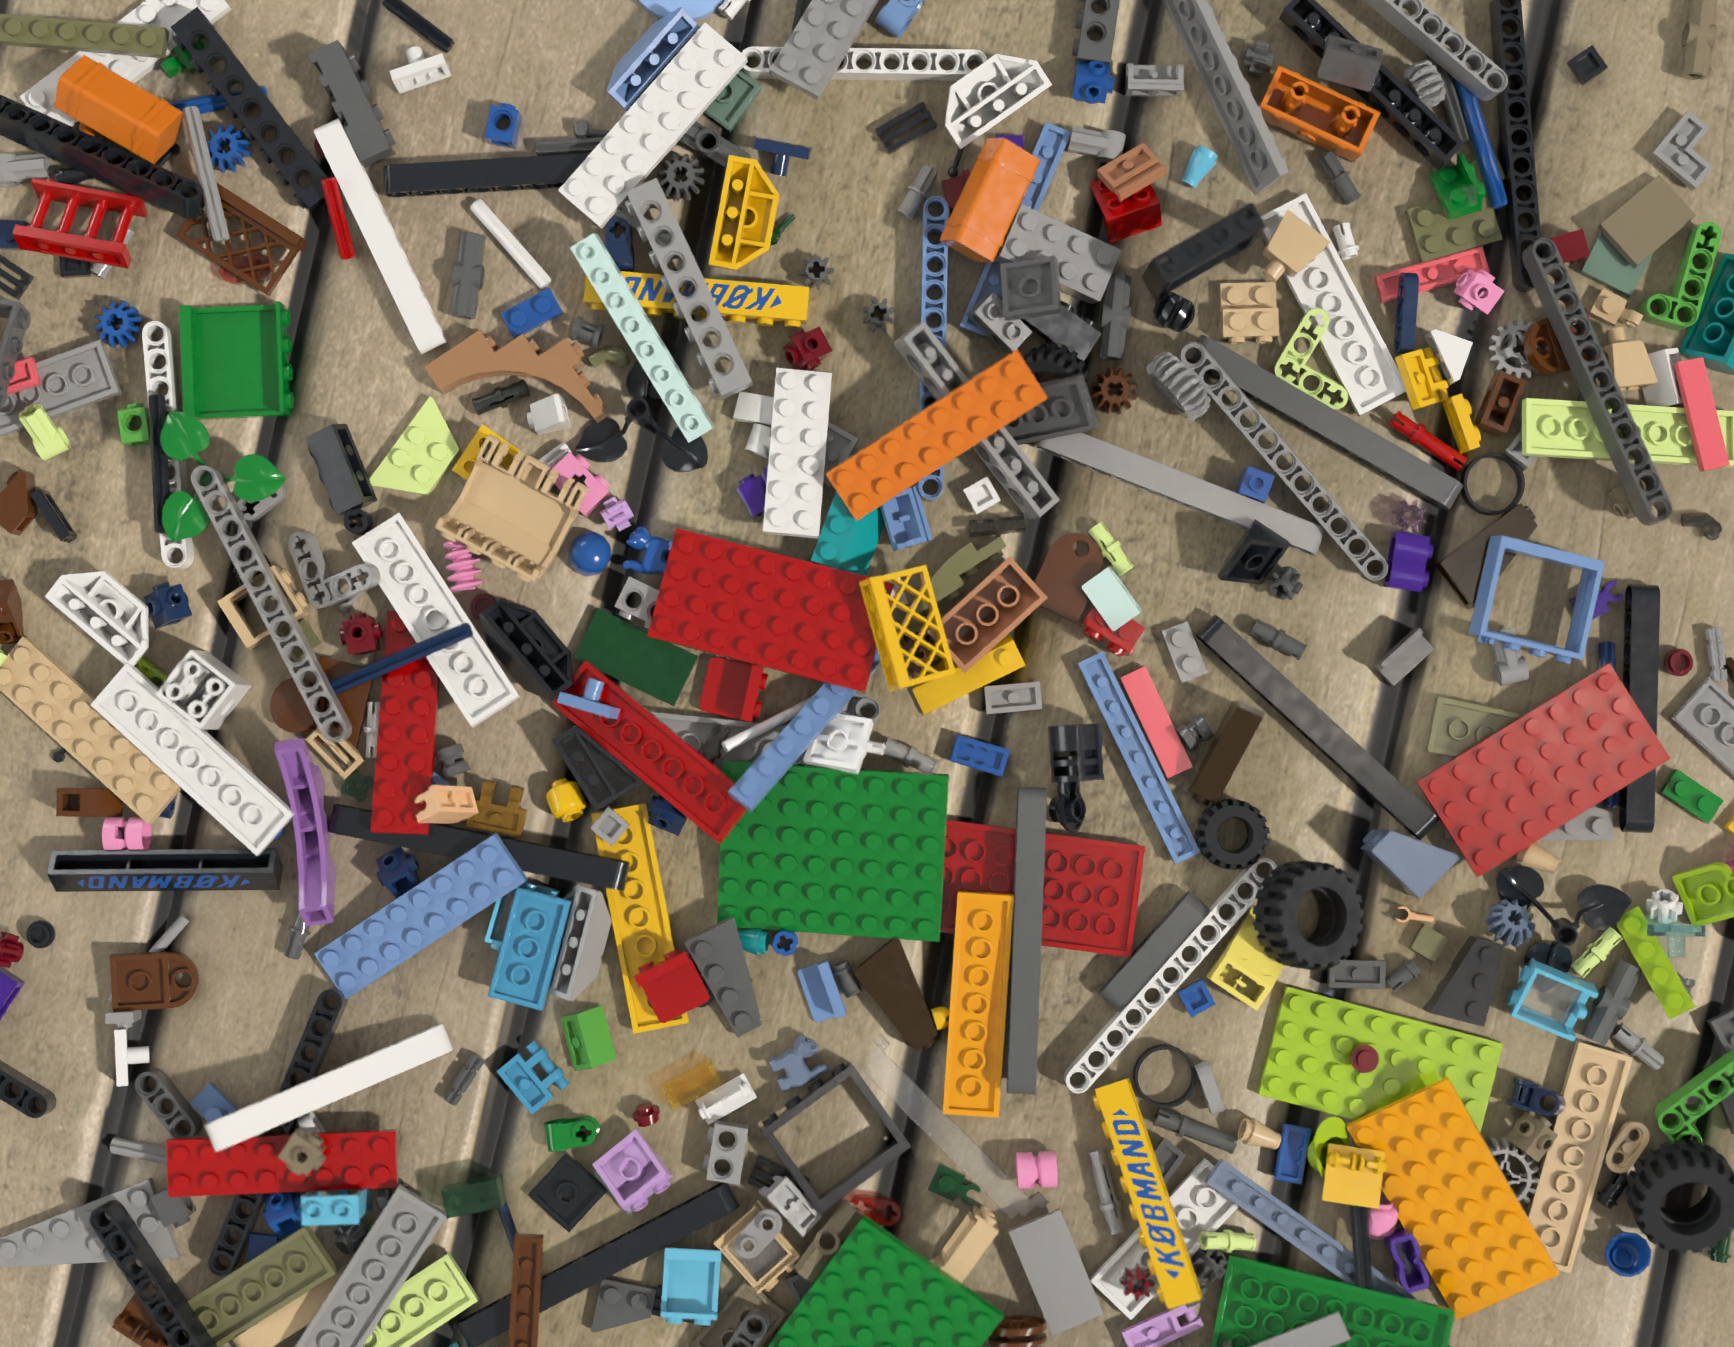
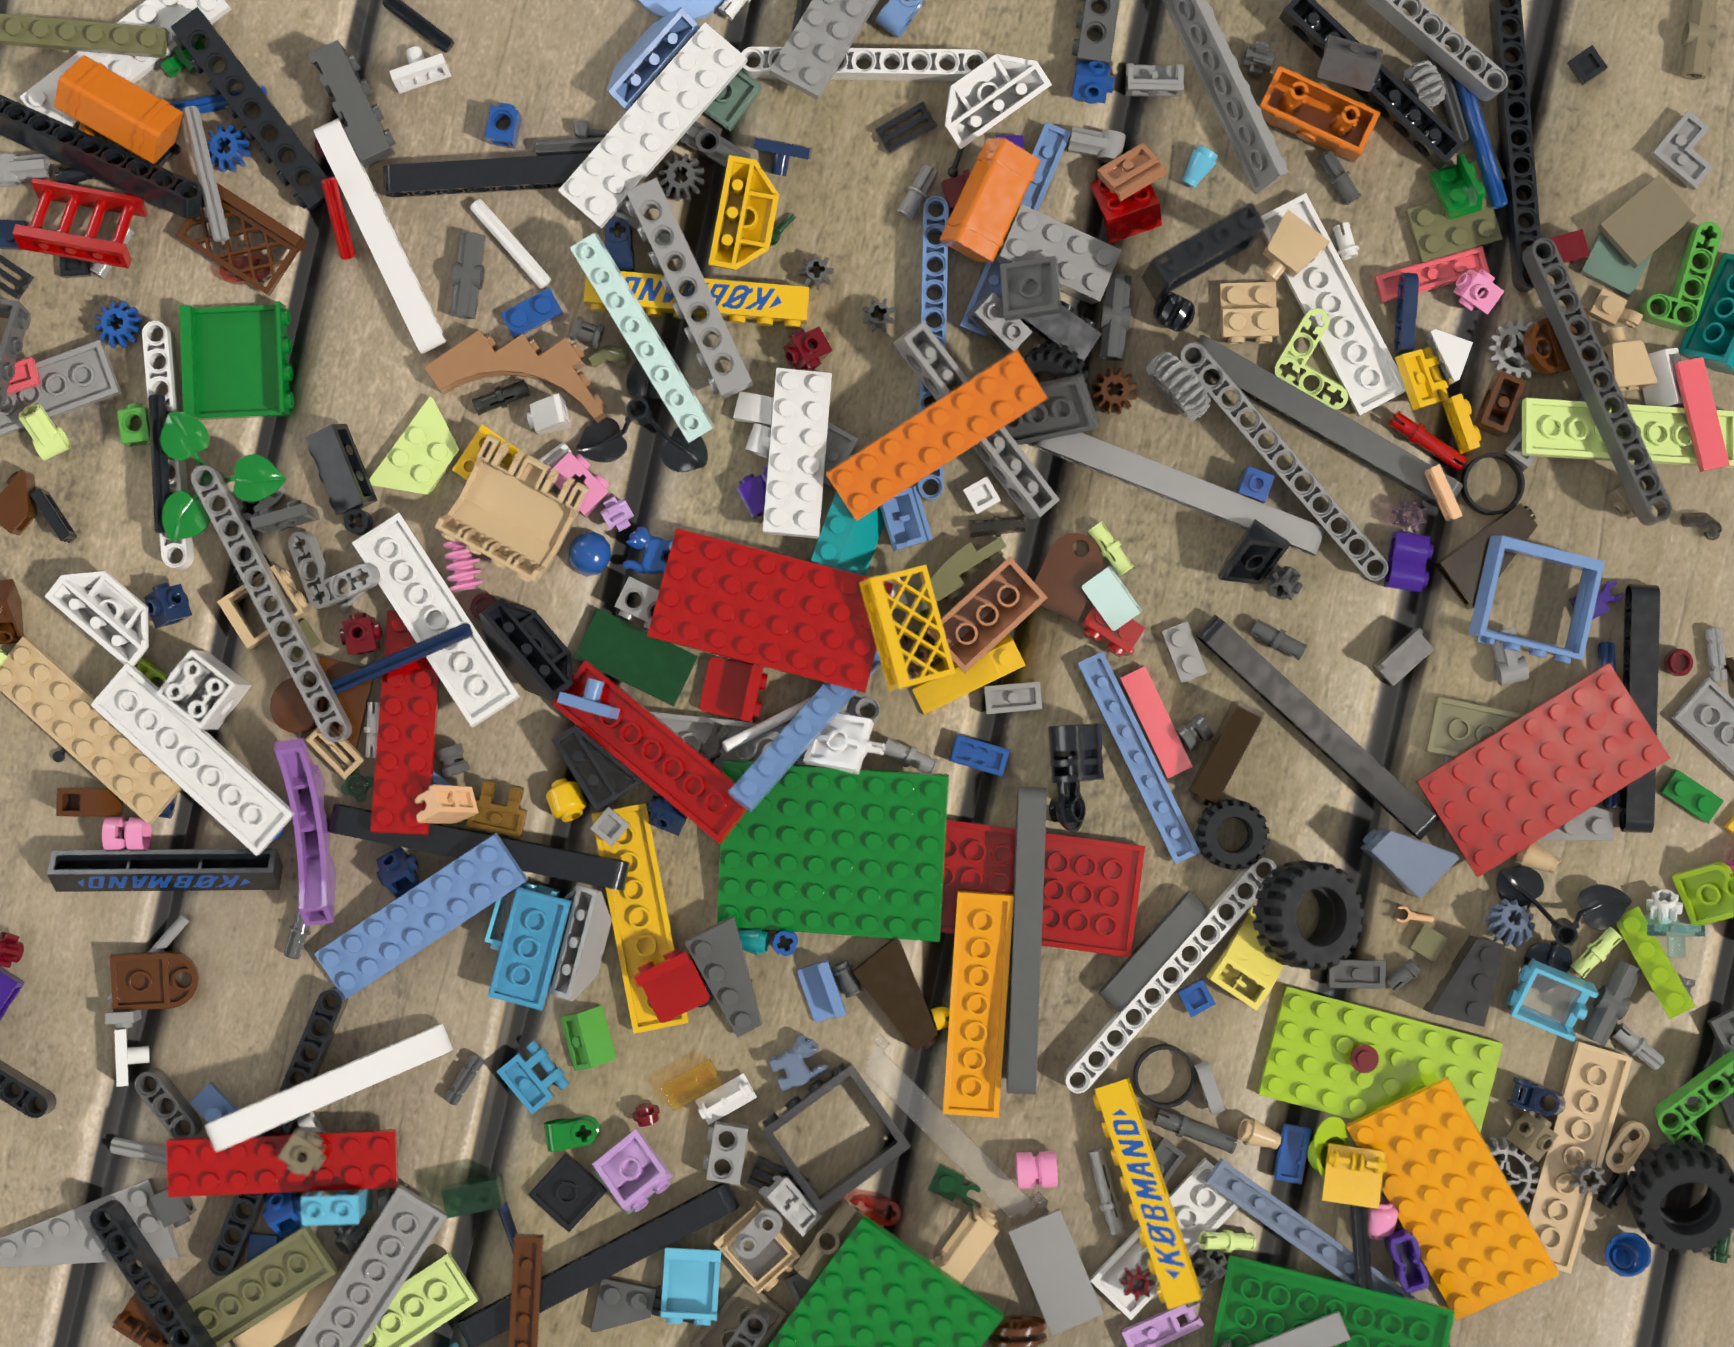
black plate [26,920,56,948] -> none
none -> dark grey plate [250,500,320,534]
none -> light nougat tile [1424,464,1463,522]
none -> dark grey gear [1569,1159,1606,1195]

